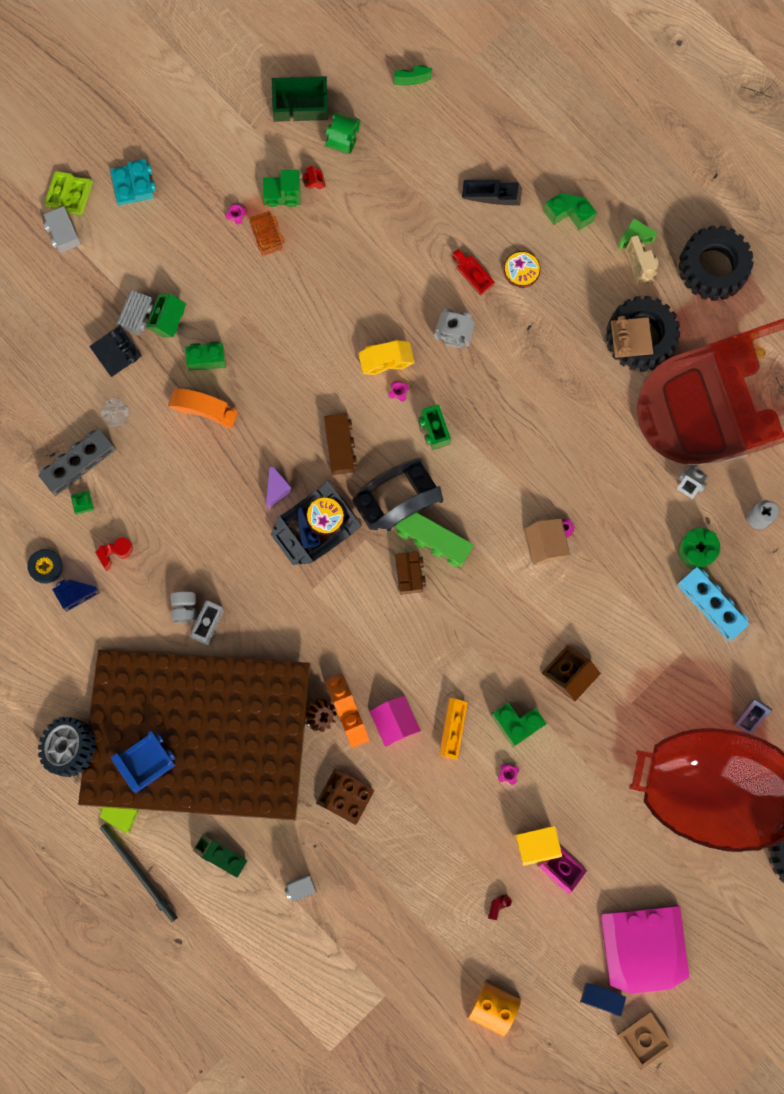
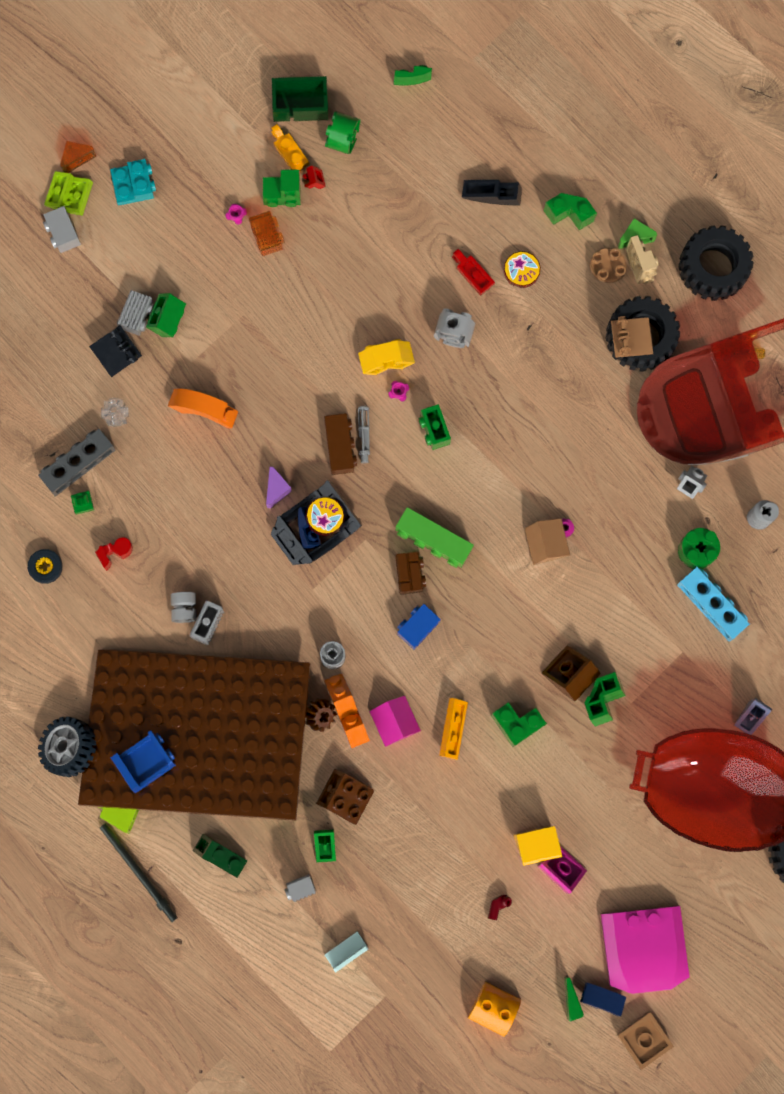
clear blue slope [52,580,100,612] -> none
green brick [185,341,226,371] -> none
black wedge [352,458,444,531] -> none
dark pink plate [498,763,519,785] -> none
none -> clear orange slope [60,141,97,173]
none -> light orange plate [271,124,309,171]
none -> green slope [314,829,336,863]
none -> light grey wheel [320,641,345,670]
none -> light aqua panel [325,931,369,973]
none -> light grey piece [358,405,370,464]
none -> blue brick [397,604,441,650]
none -> green slope [564,976,584,1022]
none -> green brick [584,672,626,727]
none -> medium nougat dish [590,248,627,283]

